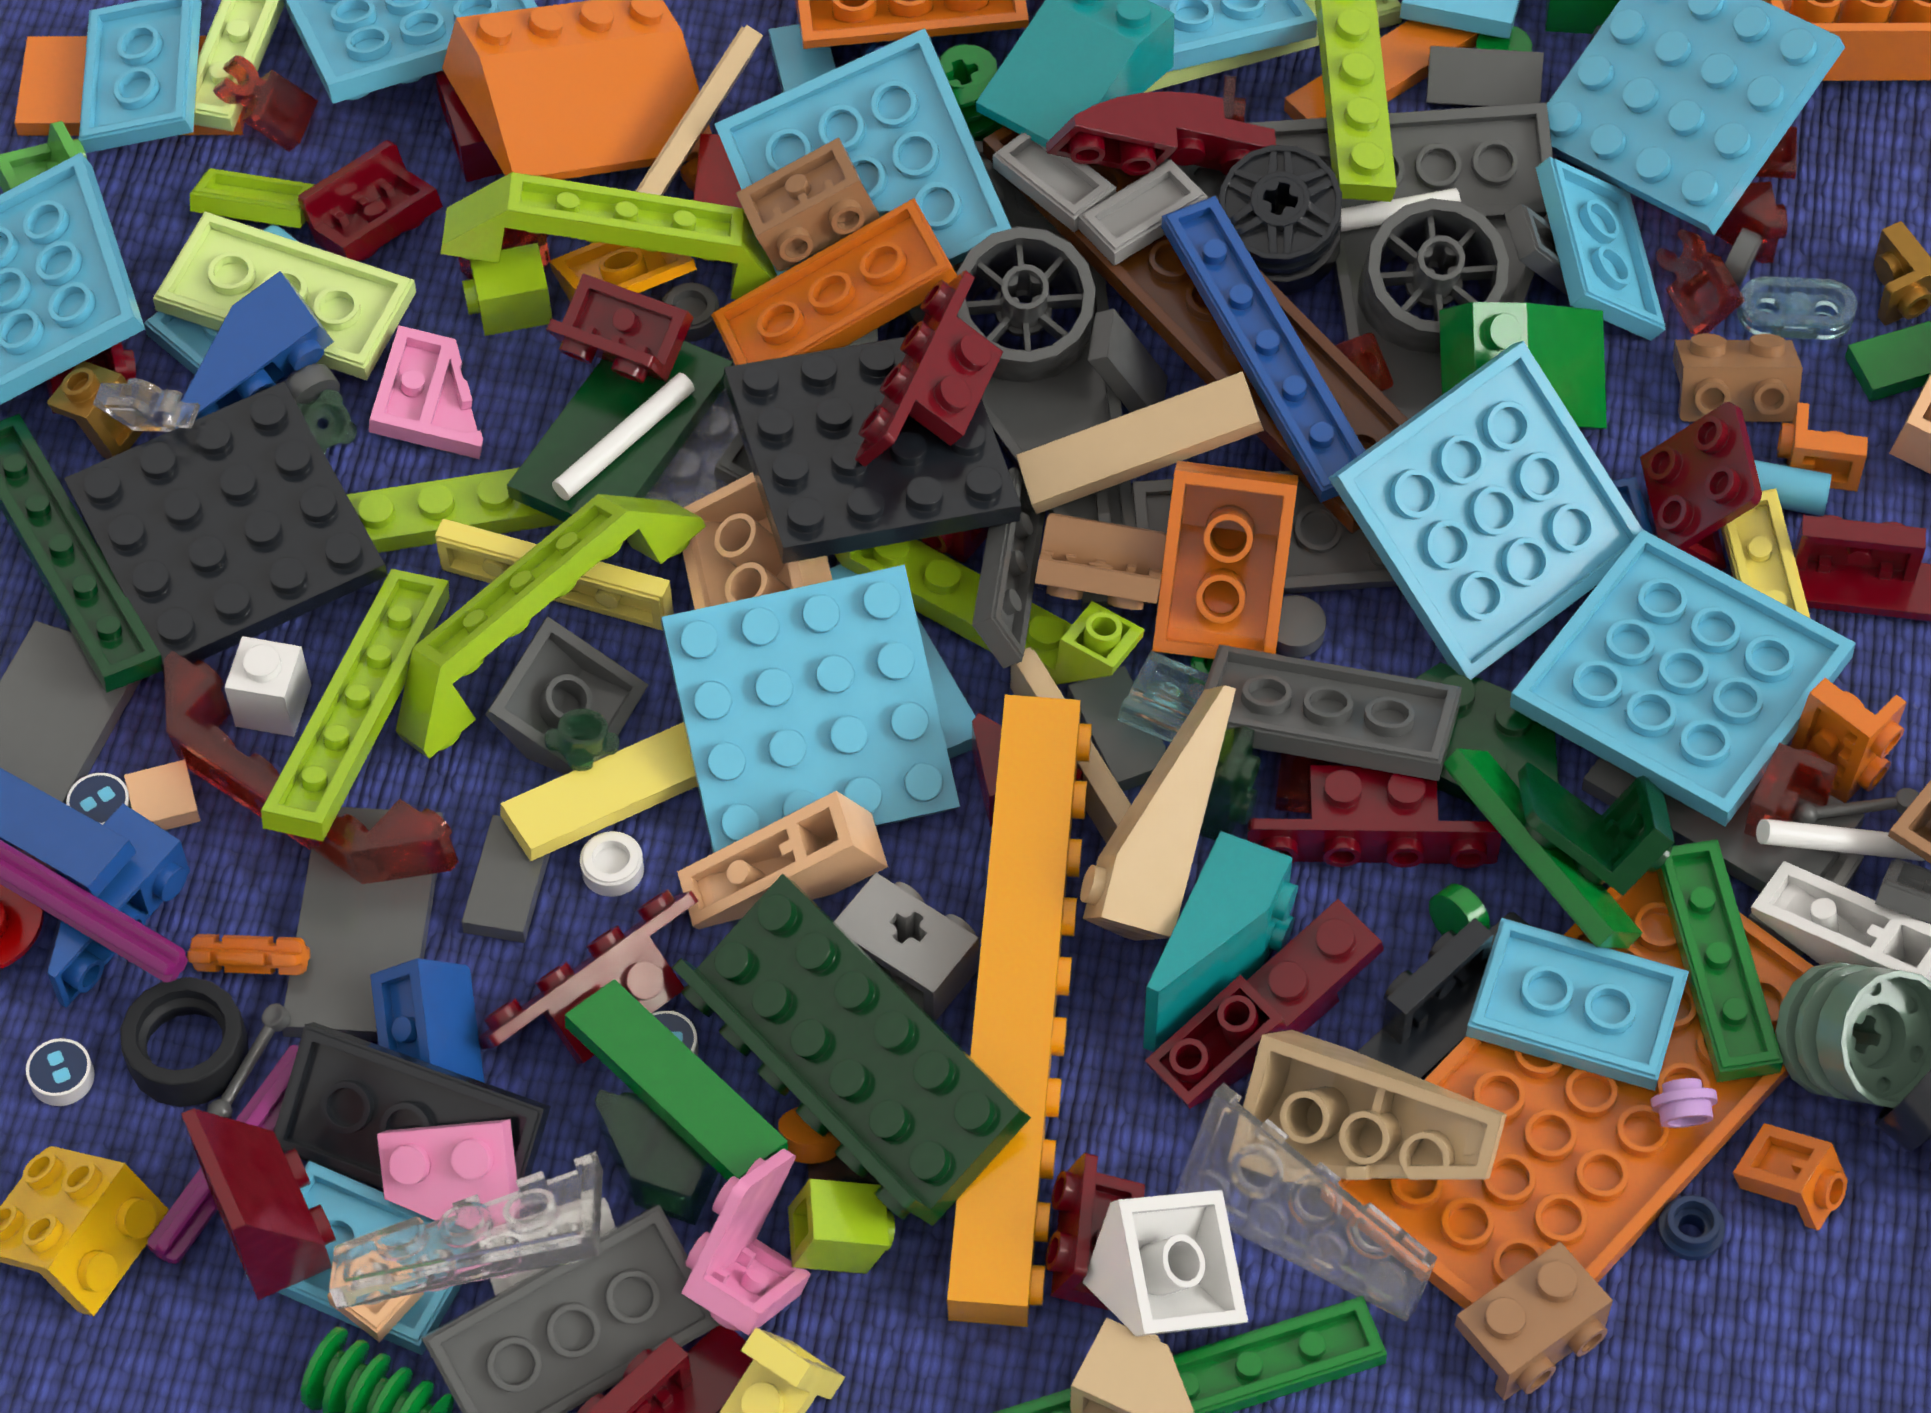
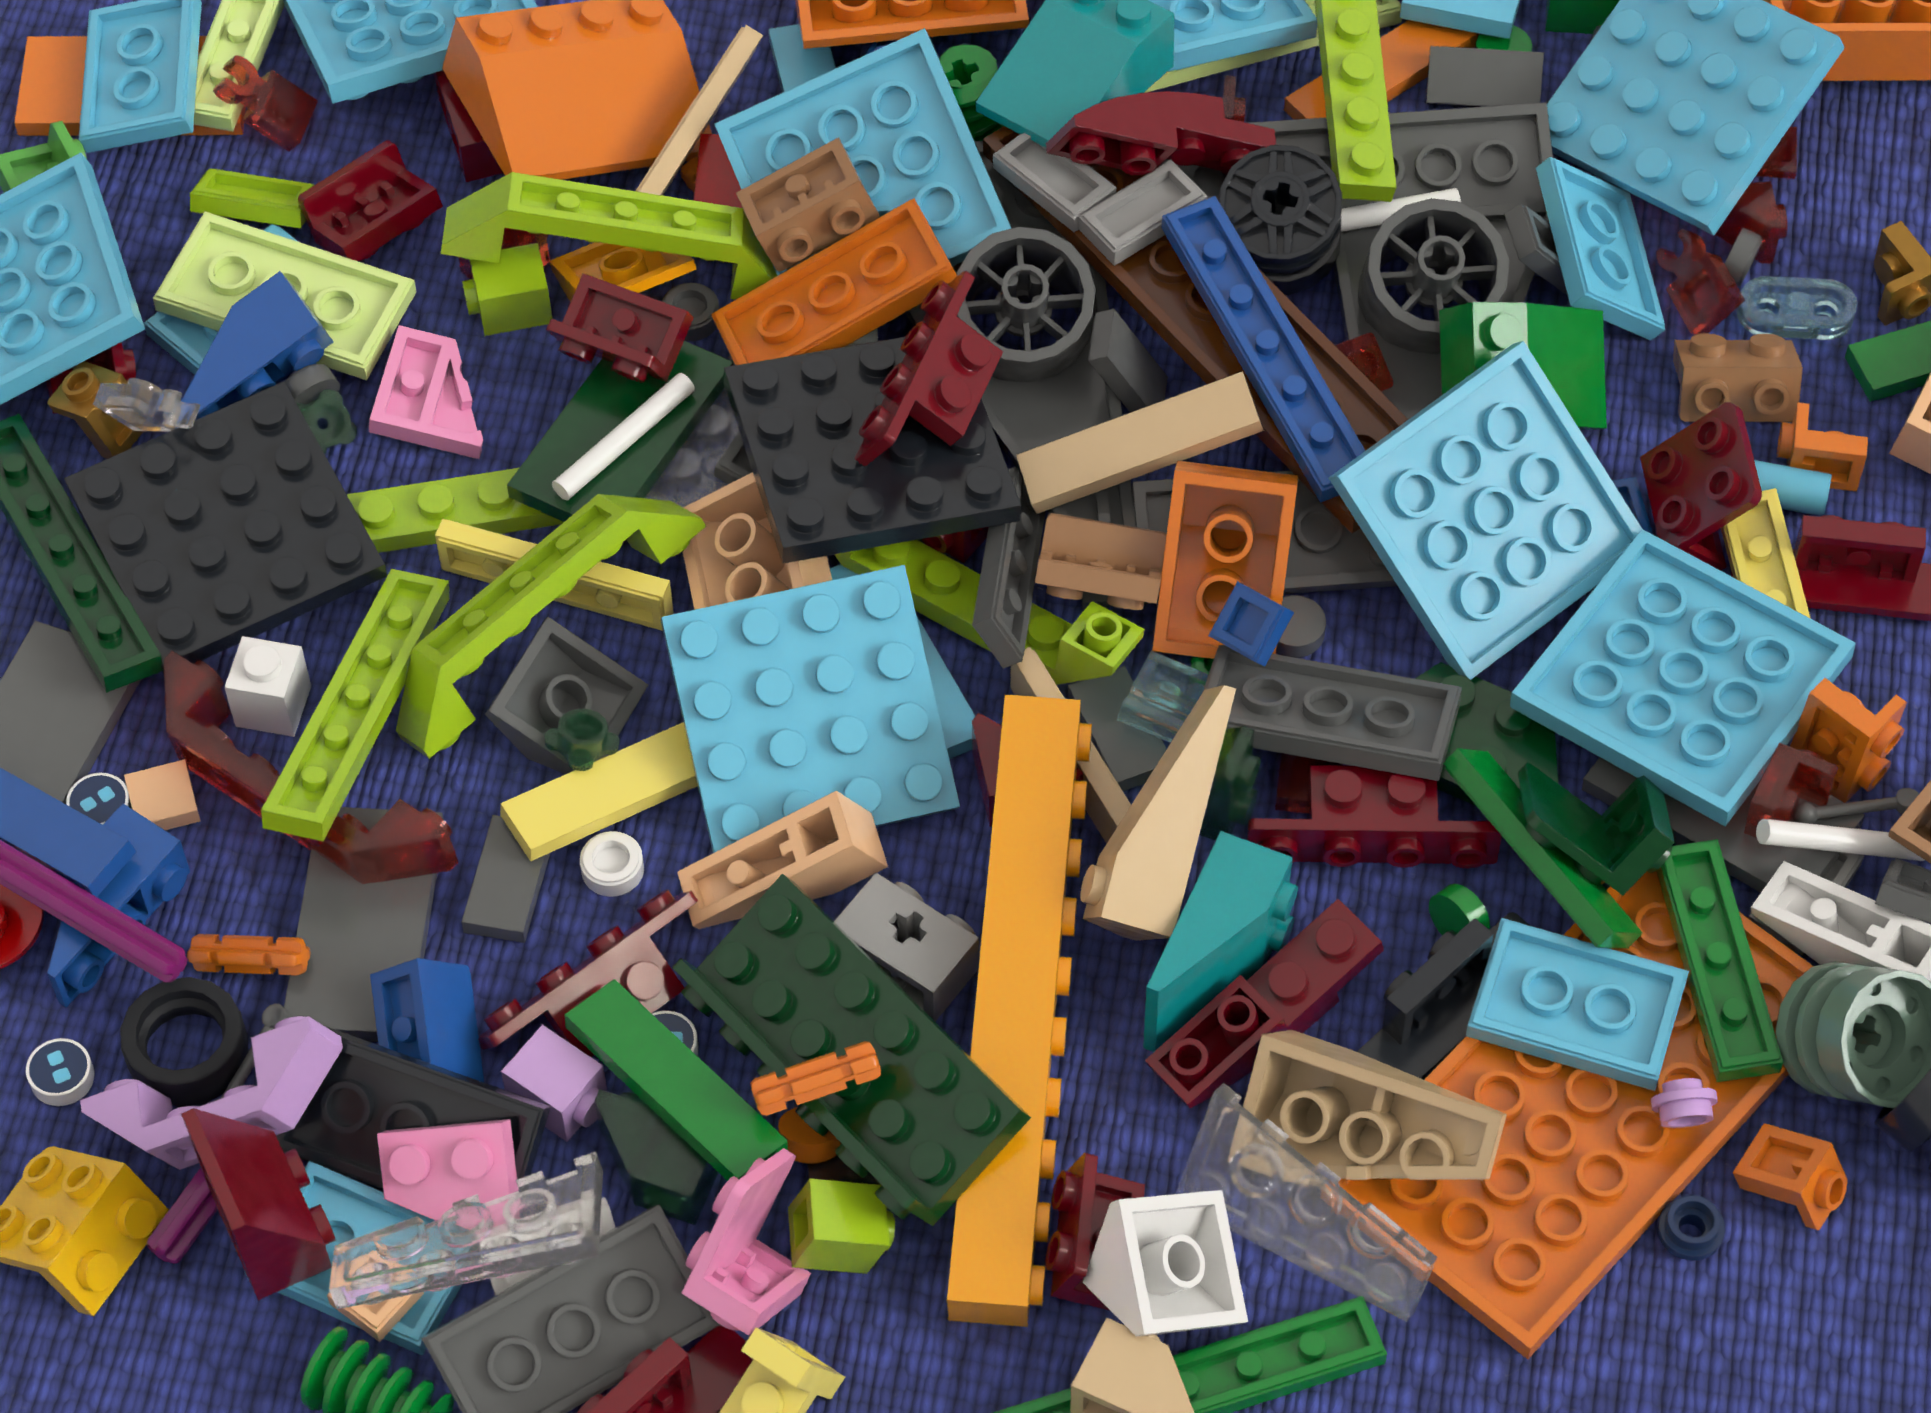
medium nougat bracket [1455,1242,1613,1400] -> none
none -> lavender slope [80,1016,343,1170]
none -> lavender brick [501,1024,608,1142]
none -> orange axle [751,1041,881,1116]
none -> blue tile [1208,581,1294,666]

